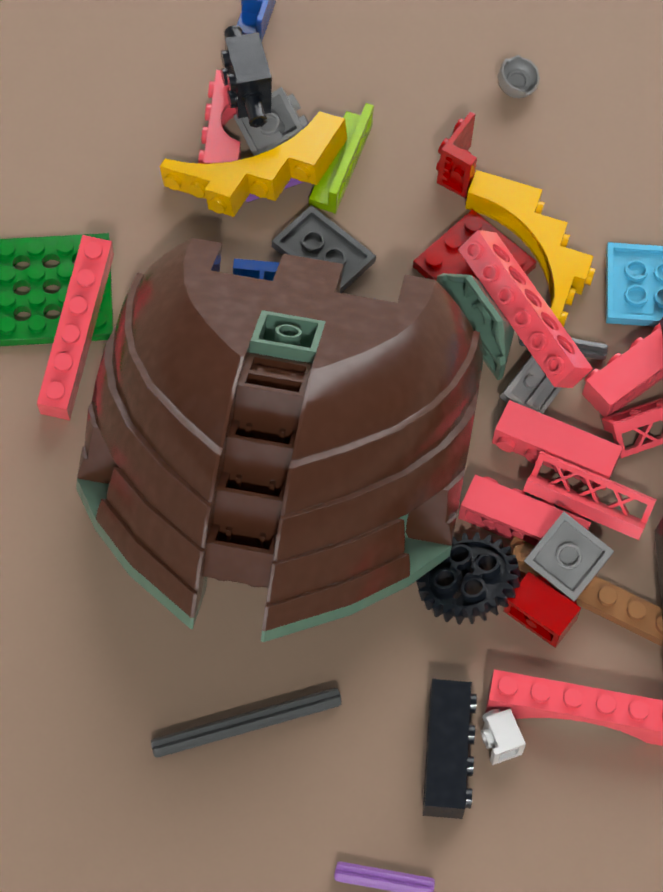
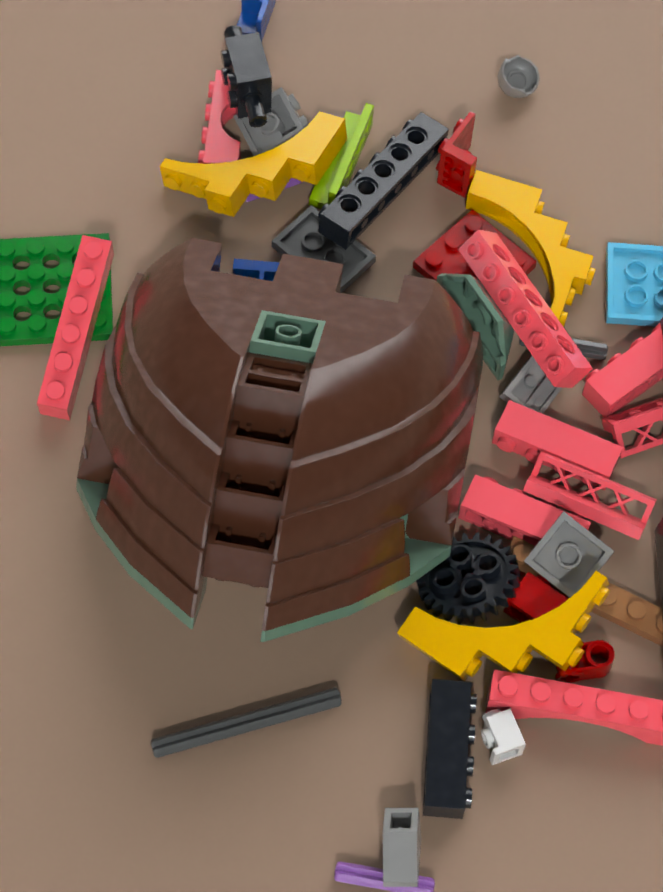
none -> black brick [318,112,449,250]
none -> light grey slope [383,808,422,887]
none -> yellow arch [397,571,610,681]
none -> red piece [555,640,615,683]

